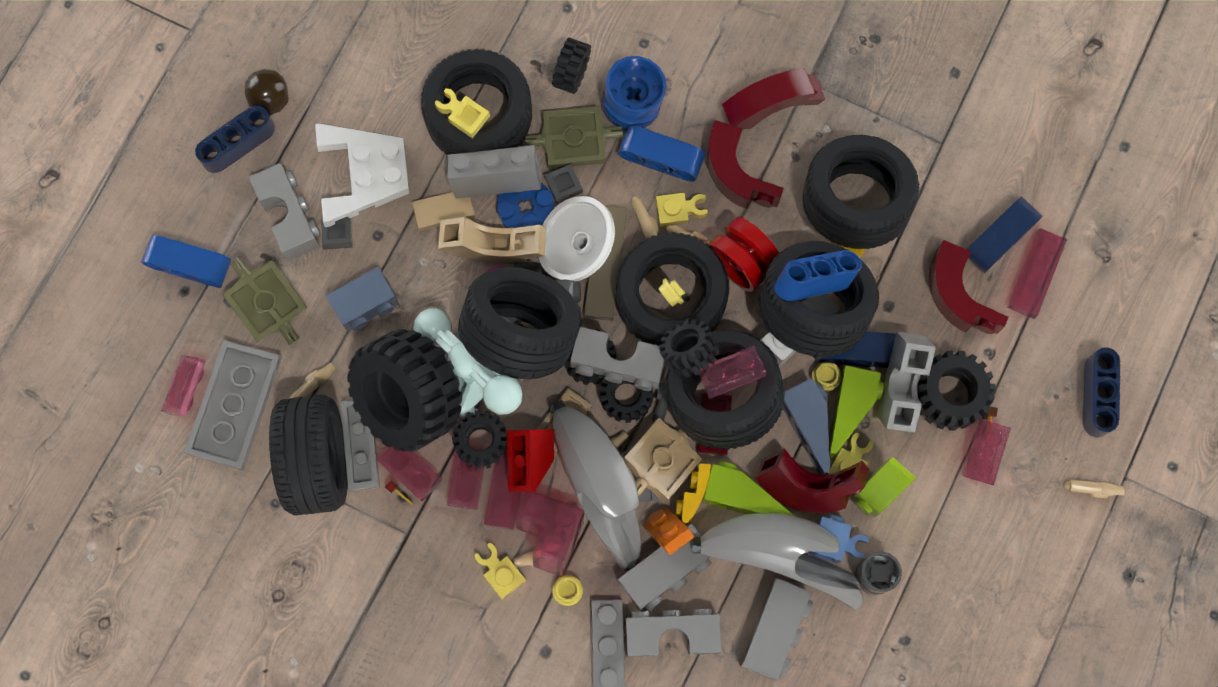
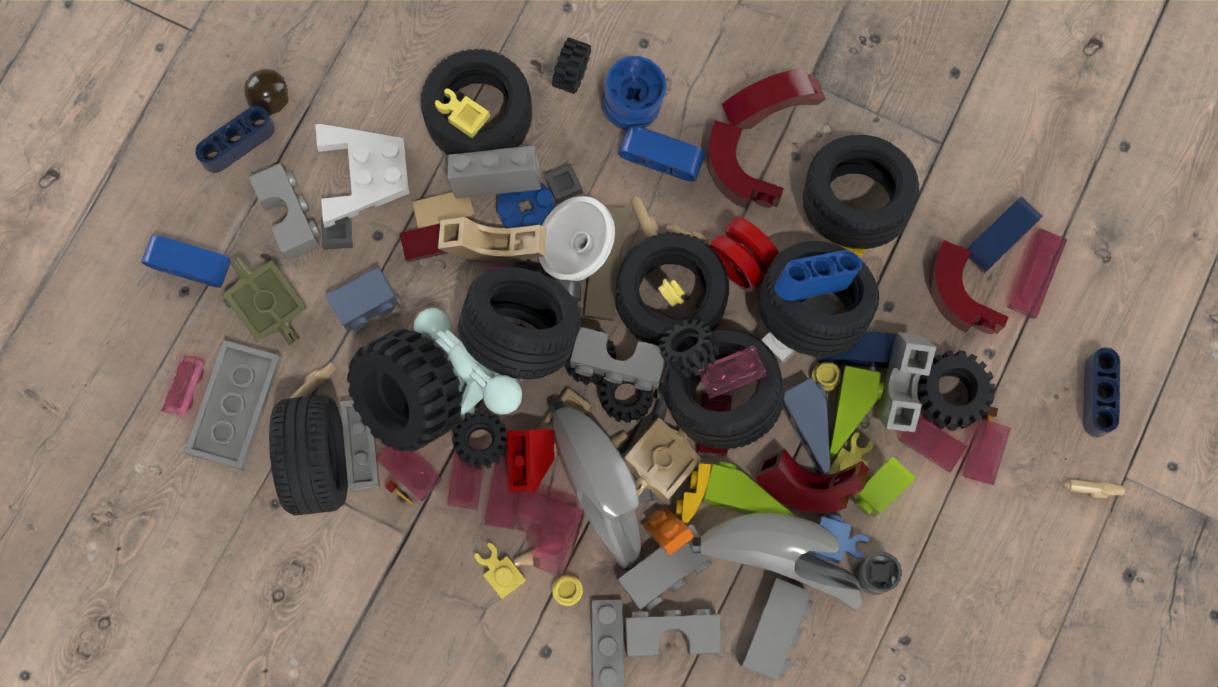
olive plate [525,106,623,169] -> none
light yellow plate [656,193,708,227] -> none
none -> dark red tile [399,224,447,263]
none -> clear pink plate [898,416,967,473]

